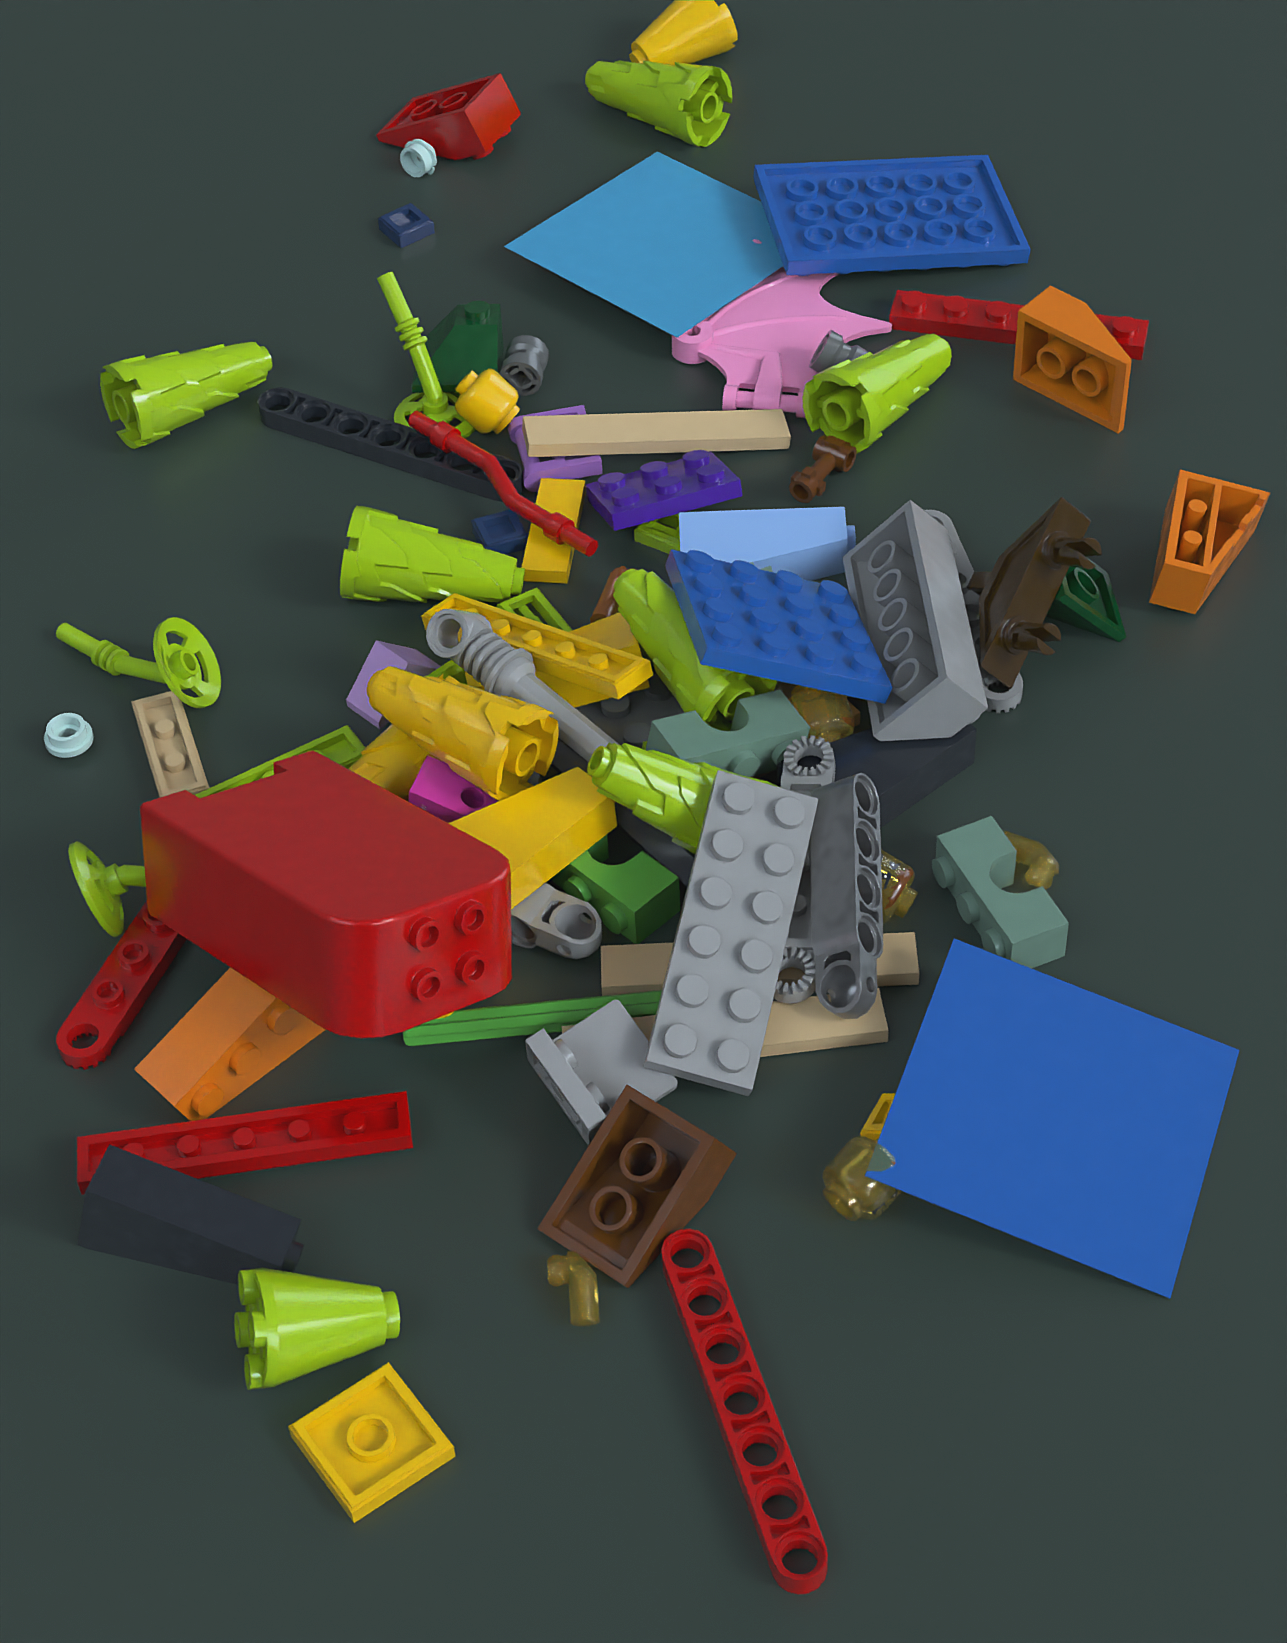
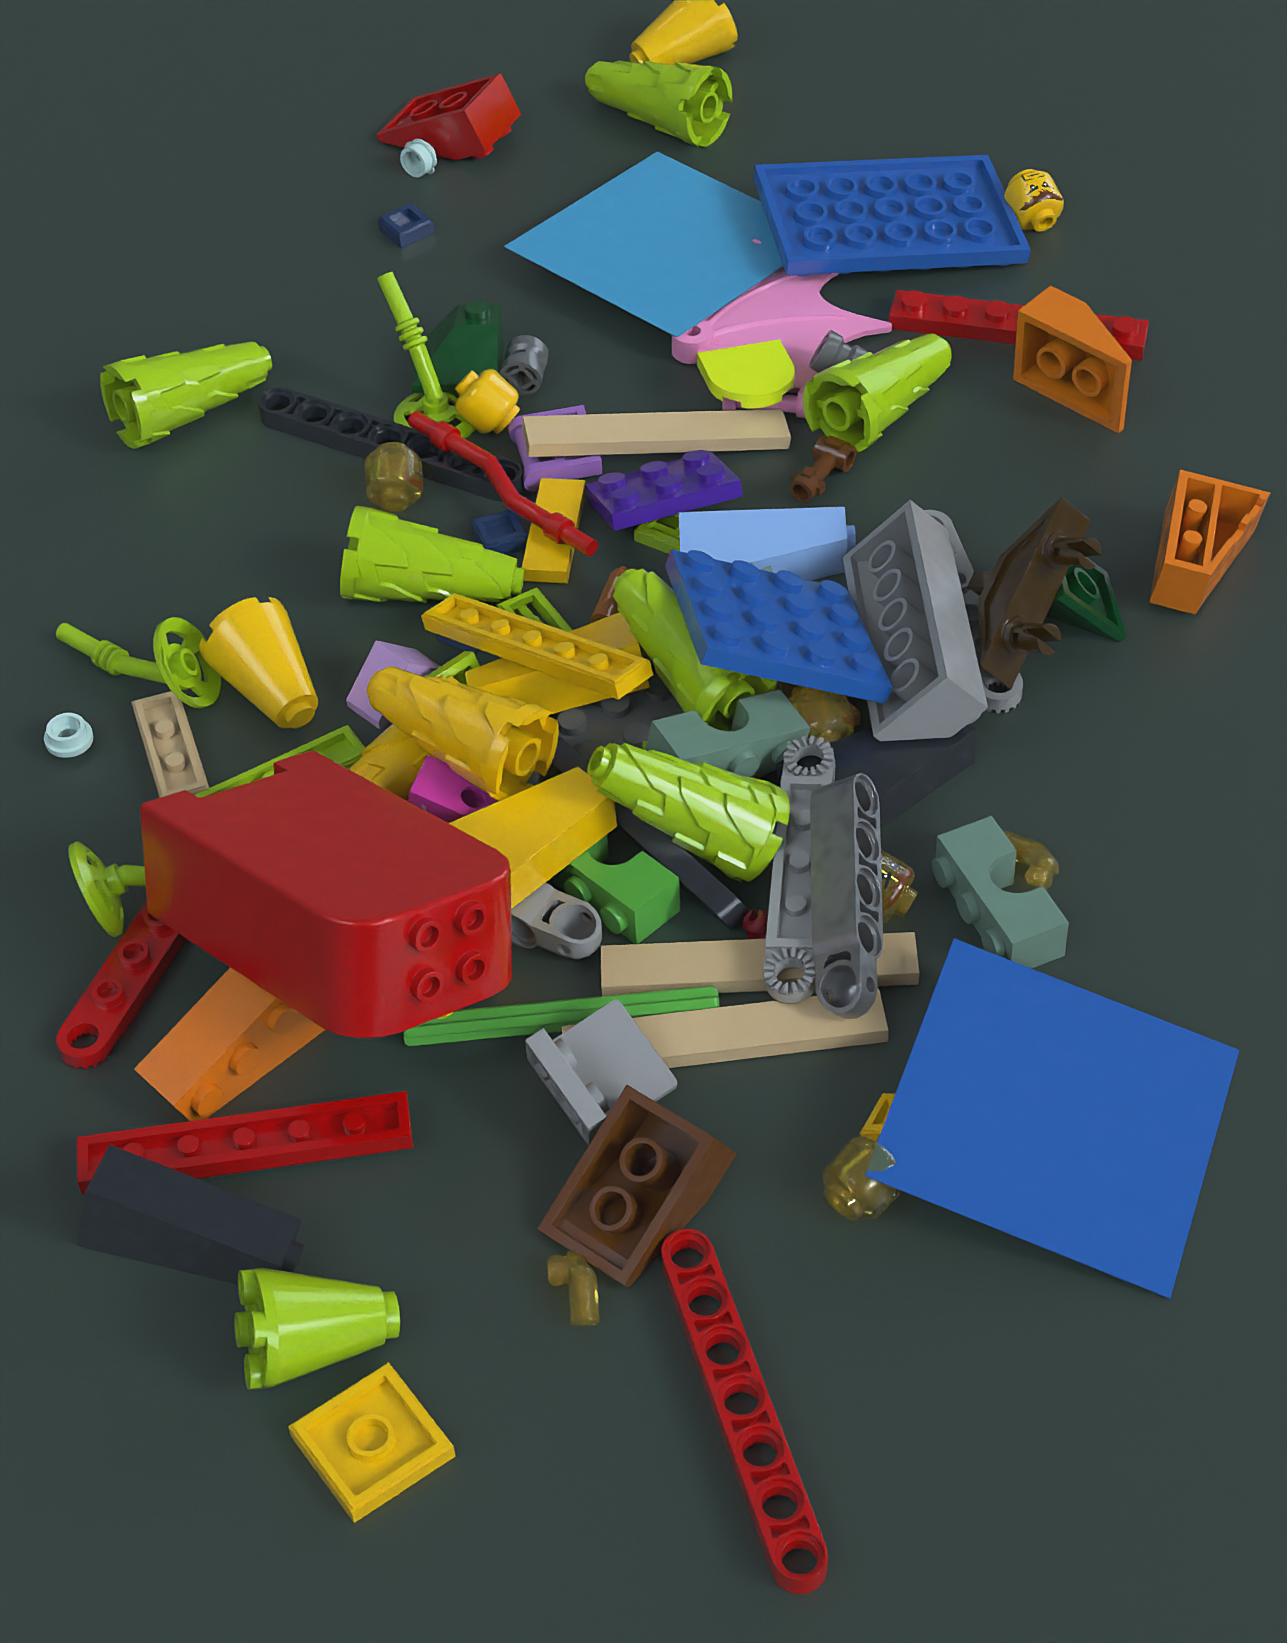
light grey piece [426,609,618,762] -> none
light grey plate [643,770,819,1096] -> none
none -> yellow cone [199,597,318,729]
none -> clear yellow head [364,442,423,512]
none -> neon yellow tile [697,339,795,409]
none -> yellow head [1004,169,1064,232]

